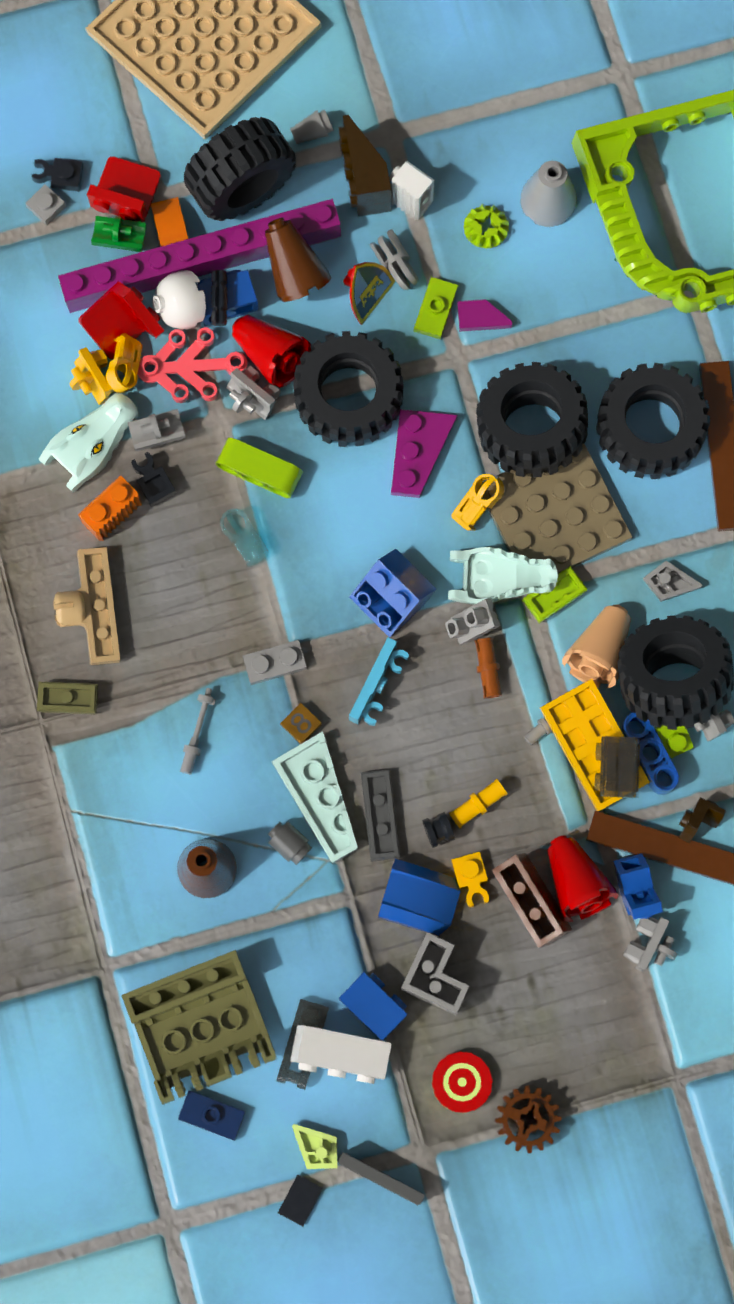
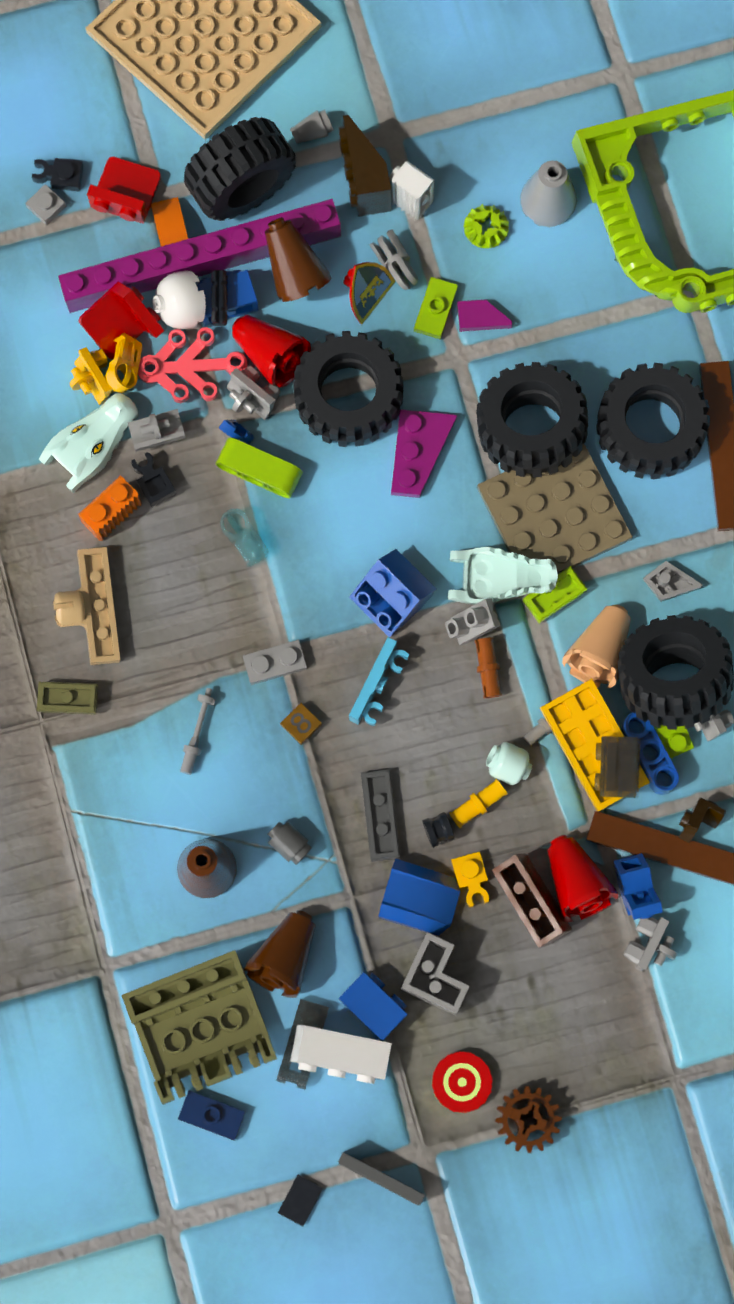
green hips [91,216,147,252] -> none
light aqua wing [272,731,358,864] -> none
yellowish green piece [292,1124,338,1169] -> none
yellow piece [451,474,504,531] -> none
none -> blue tile [219,419,255,445]
none -> reddish brown cone [244,910,316,998]
none -> light aqua head [486,742,532,785]

